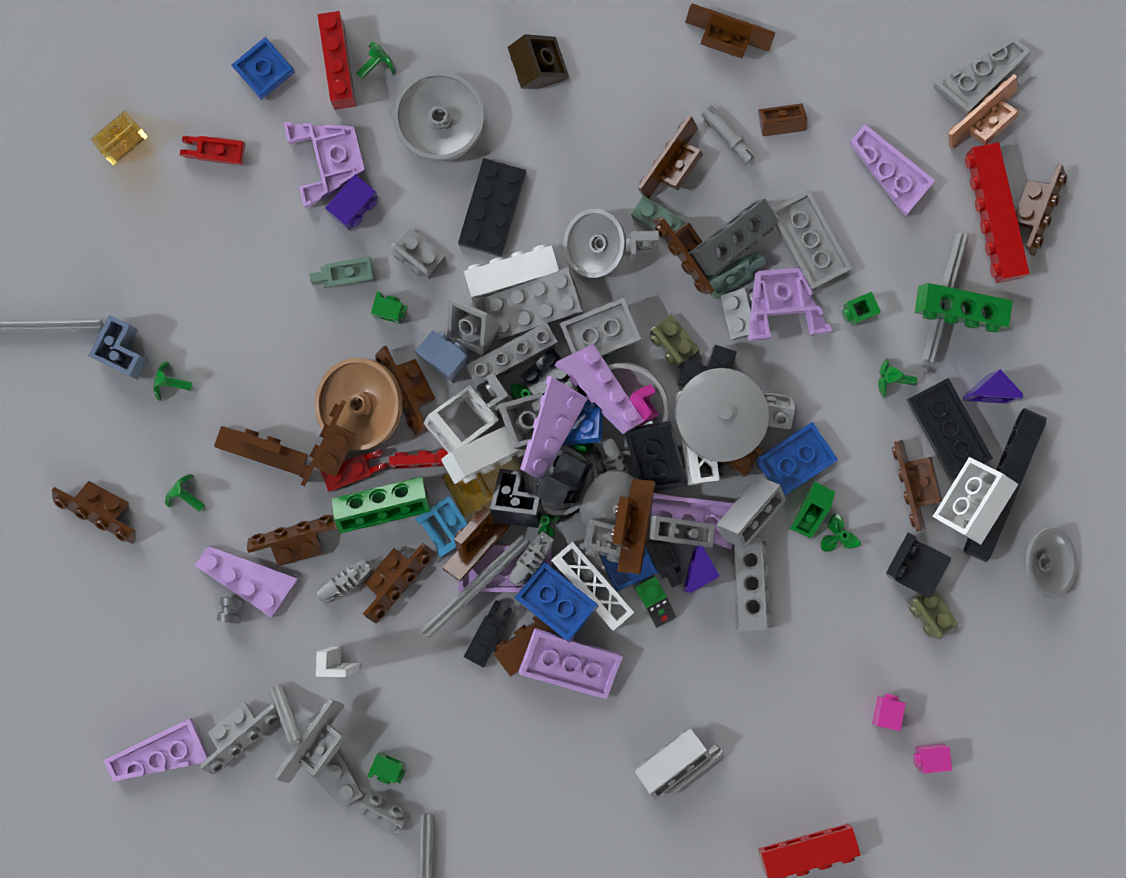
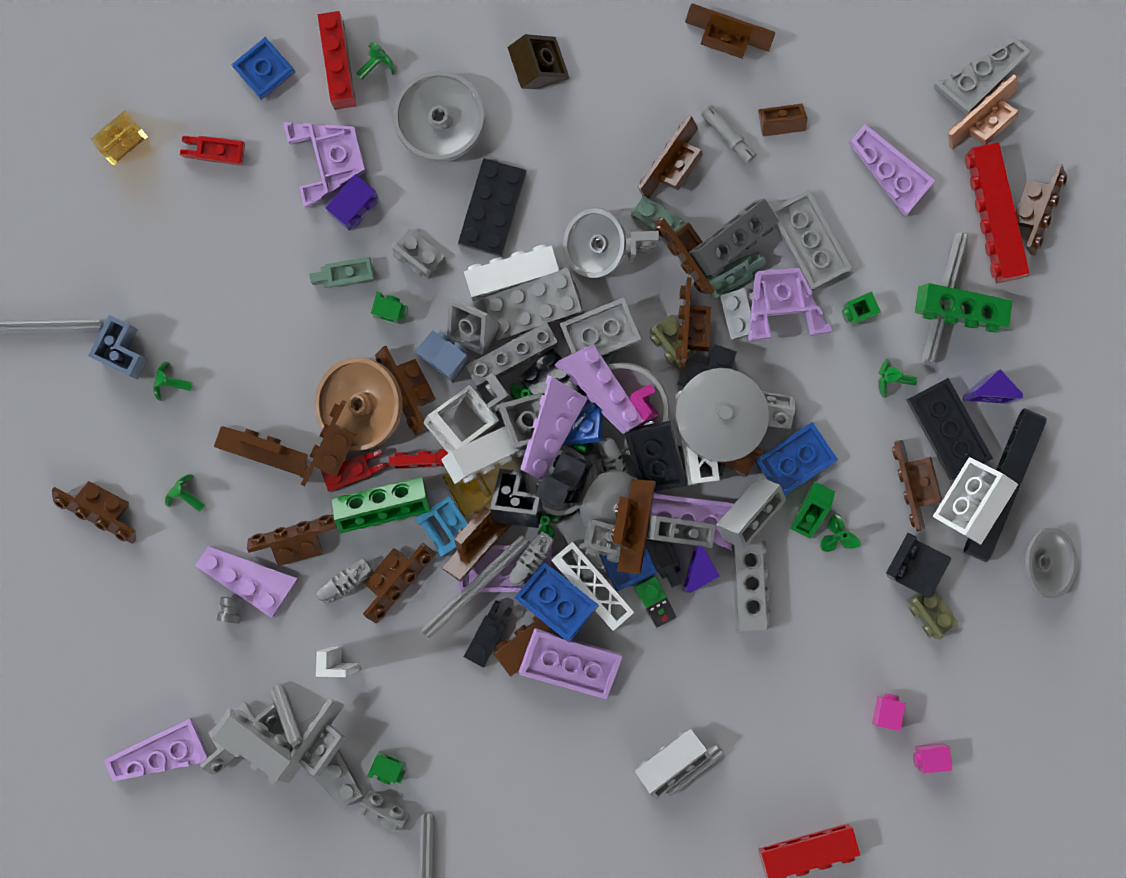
none -> light grey wedge [212,708,290,785]
none -> reddish brown bracket [676,277,711,369]

